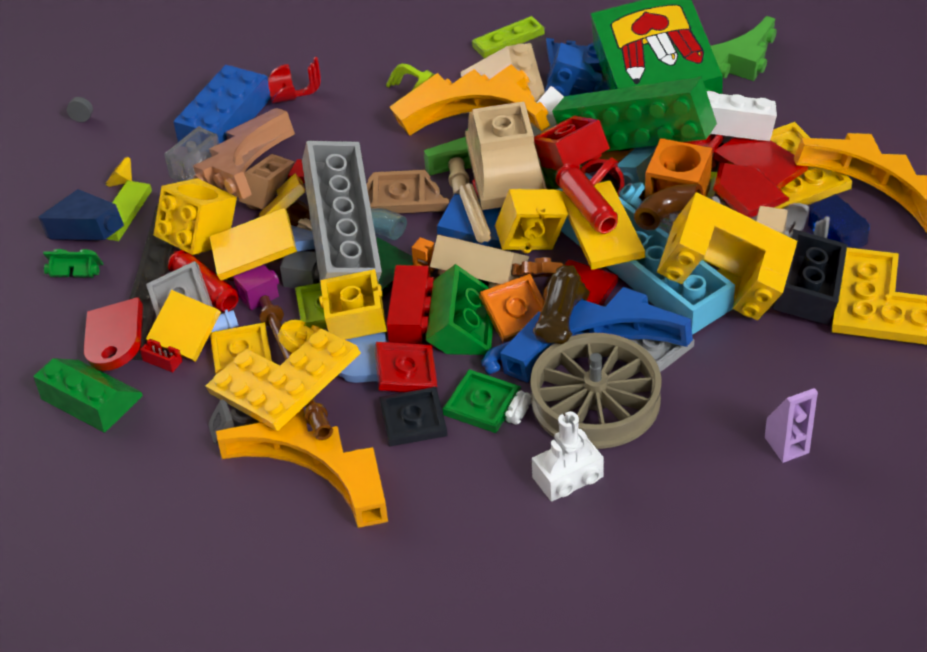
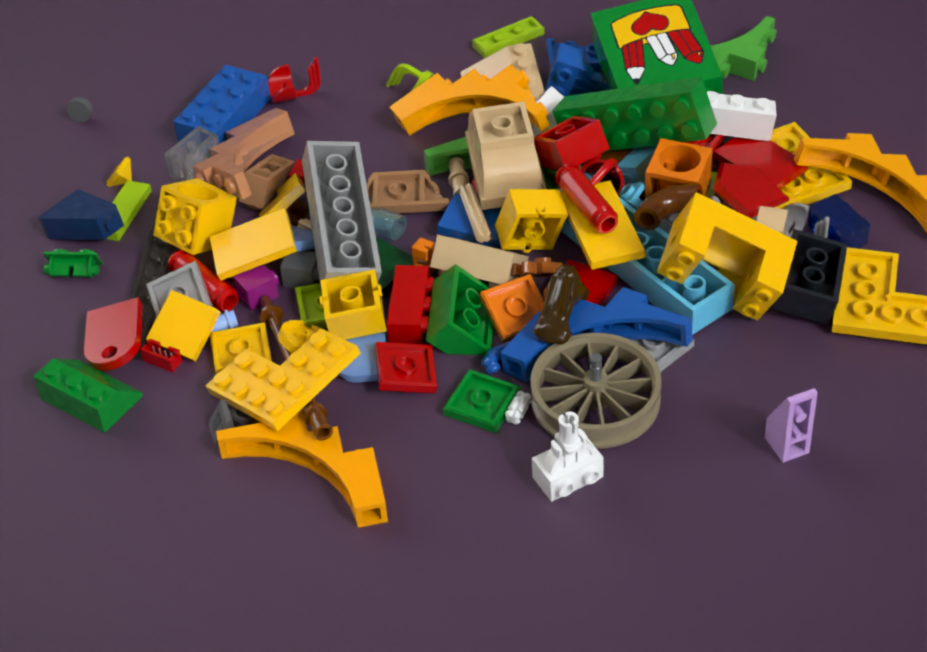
black tile [379,387,448,447] -> none

